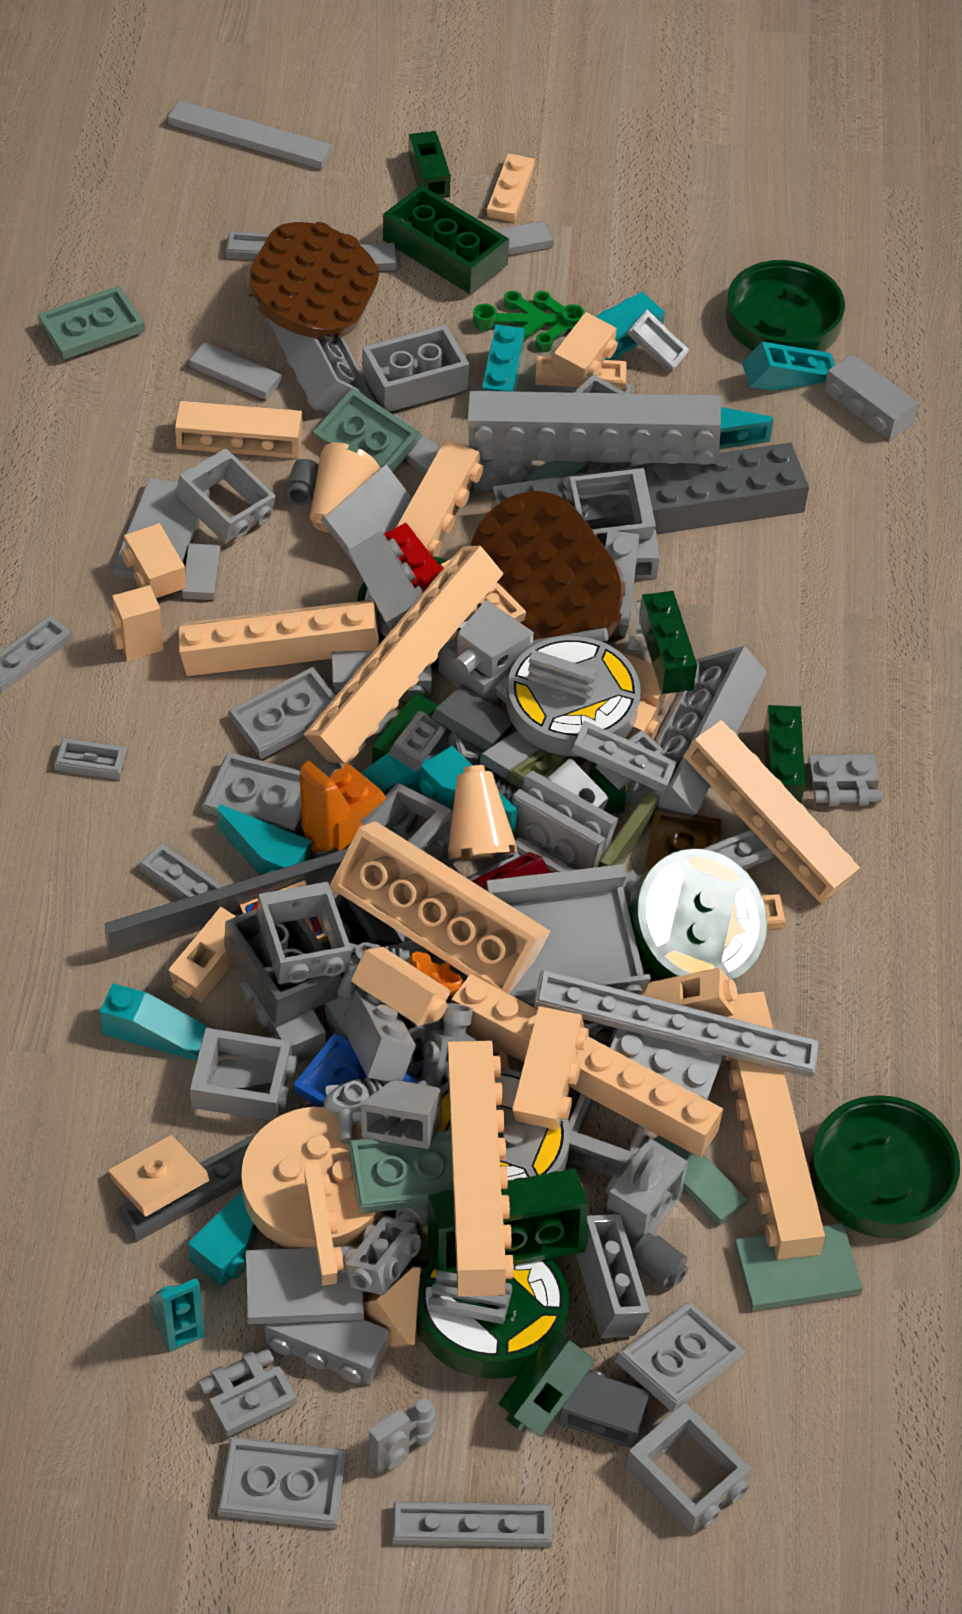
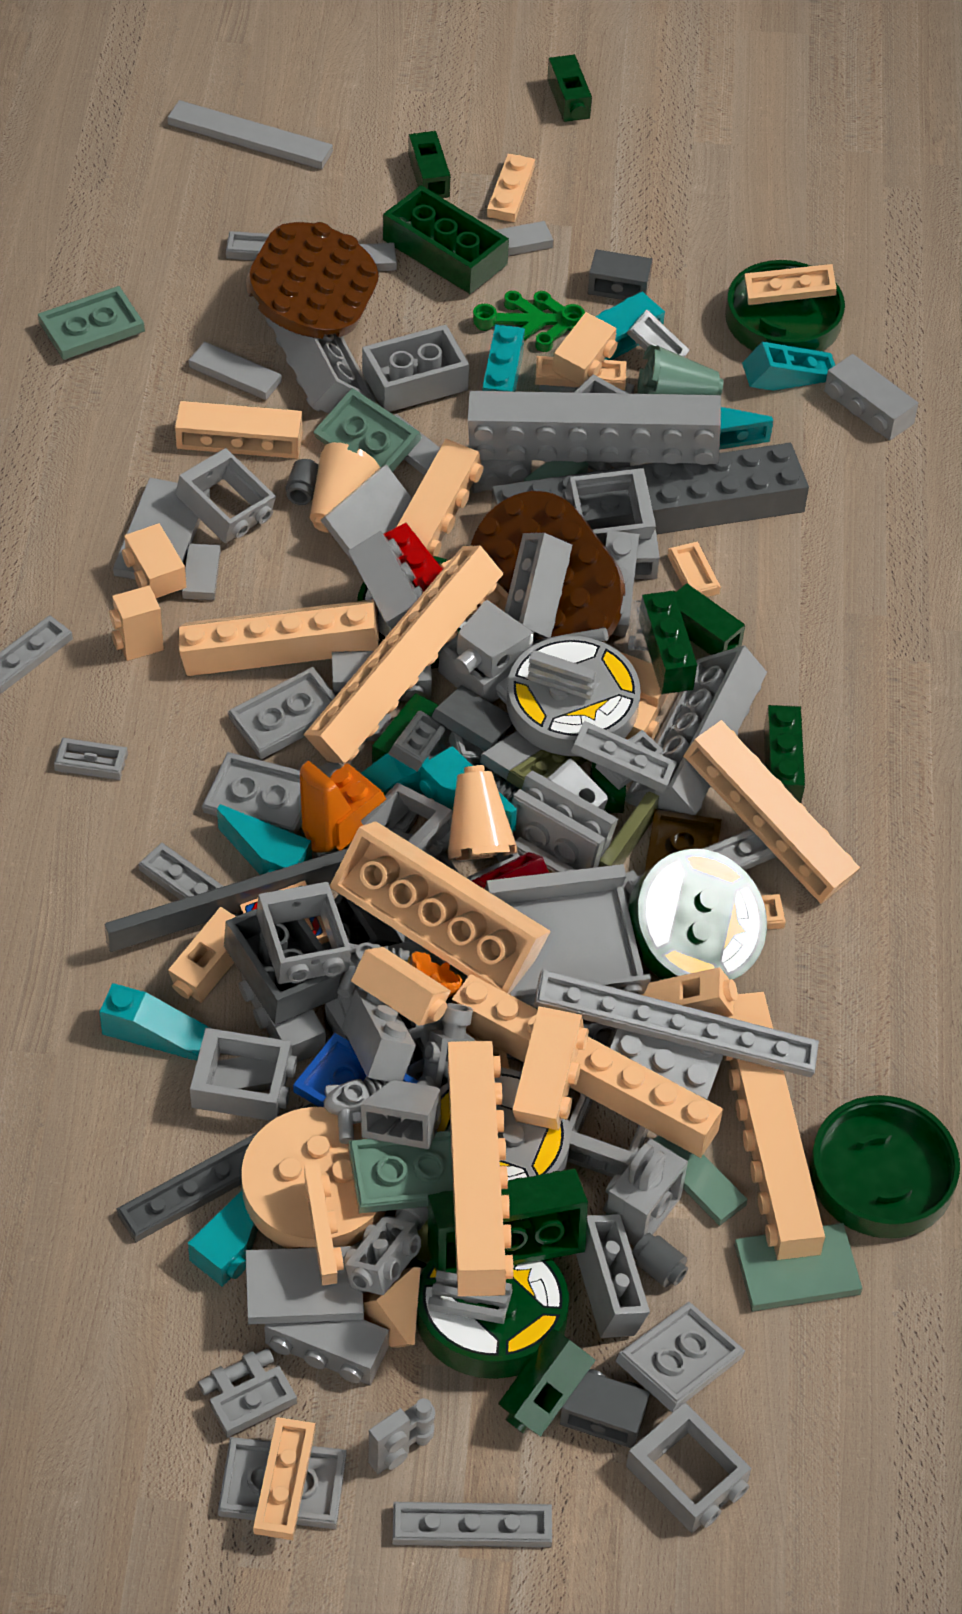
light nougat plate [108,1135,209,1217] -> none
teal slope [149,1278,205,1352] -> none
light grey plate [808,754,882,807] -> none
none -> light nougat plate [253,1417,316,1540]
none -> light grey brick [504,533,572,638]
none -> dark green brick [547,54,592,122]
none -> dark grey brick [588,249,653,300]
none -> sand green cone [637,344,723,395]
none -> light nougat tile [667,541,721,597]
none -> dark green brick [674,583,745,655]
none -> light nougat plate [744,264,836,305]

